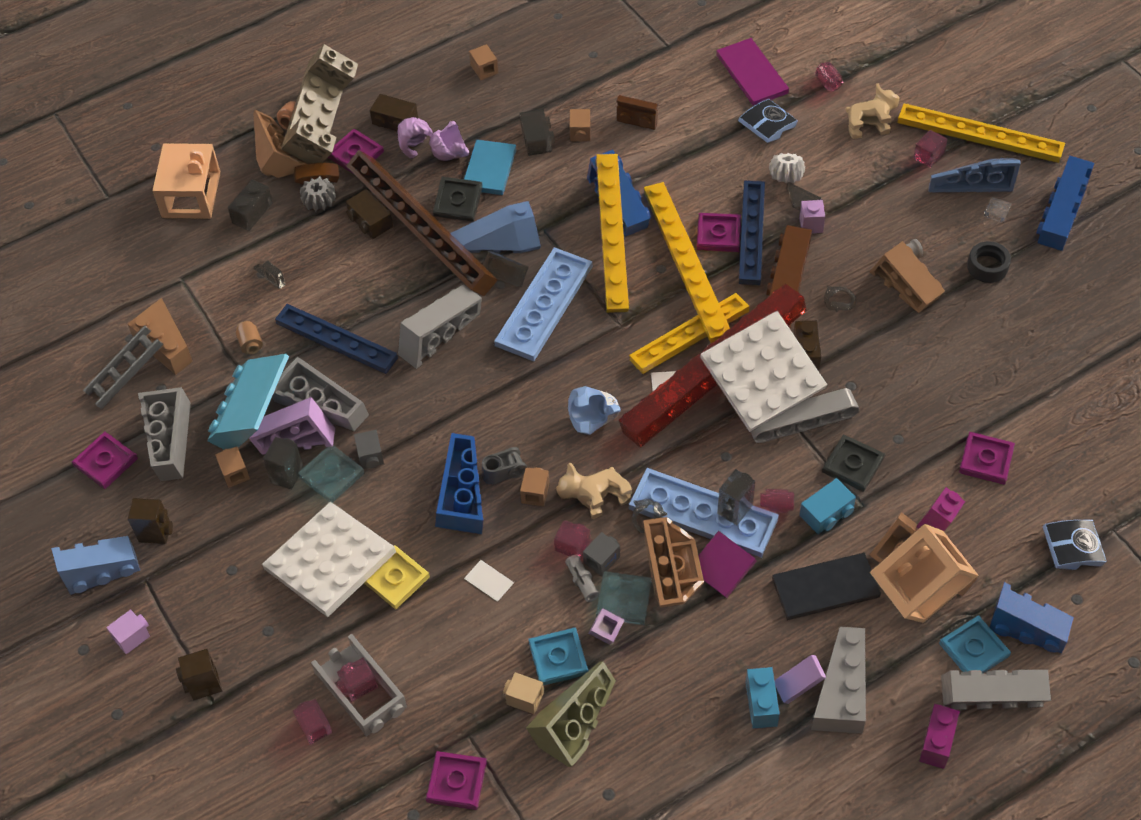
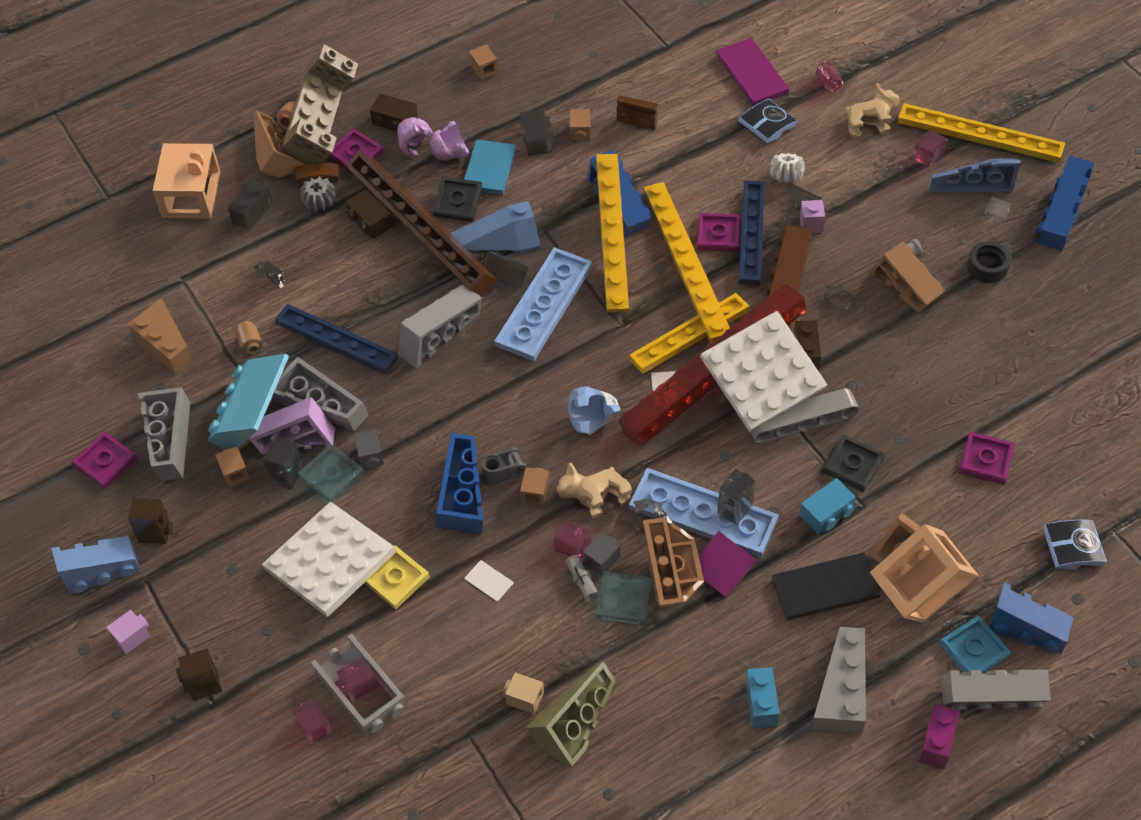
dark grey bar [83,325,164,409] -> none
magenta tile [426,751,487,810] -> none
dark azure tile [528,628,588,686] -> none
lavender brick [588,608,624,645] -> none
clear pink brick [760,488,794,513] -> none
lavender tile [774,655,826,704] -> none
magenta brick [916,487,965,531] -> none

